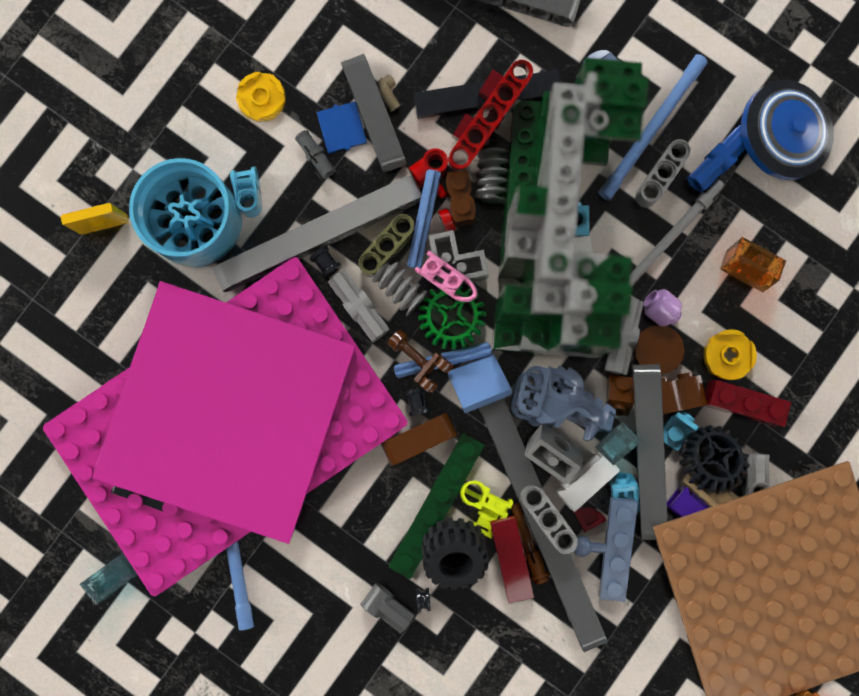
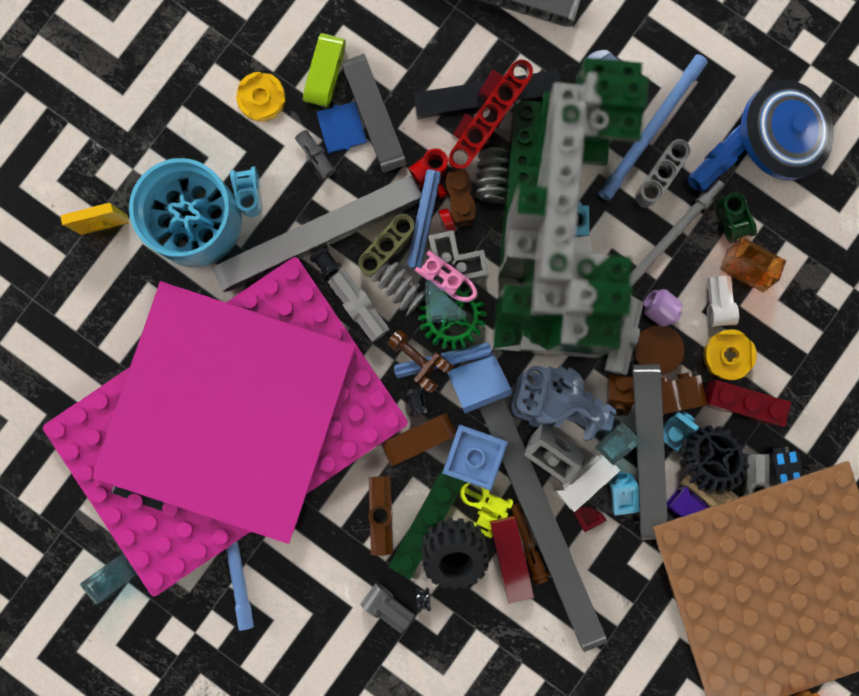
dark tan arm [378,75,400,112] -> none
light grey beam [520,485,578,554] -> none
sand blue plate [574,497,638,602] -> none
none -> lime beam [303,33,346,107]
none -> reddish brown piece [368,476,393,556]
none -> clear light blue slope [425,279,467,322]
none -> medium blue tile [443,424,508,491]
none -> white piece [707,275,739,327]
none -> dark green piece [716,192,757,244]
none -> black brick [767,446,803,485]

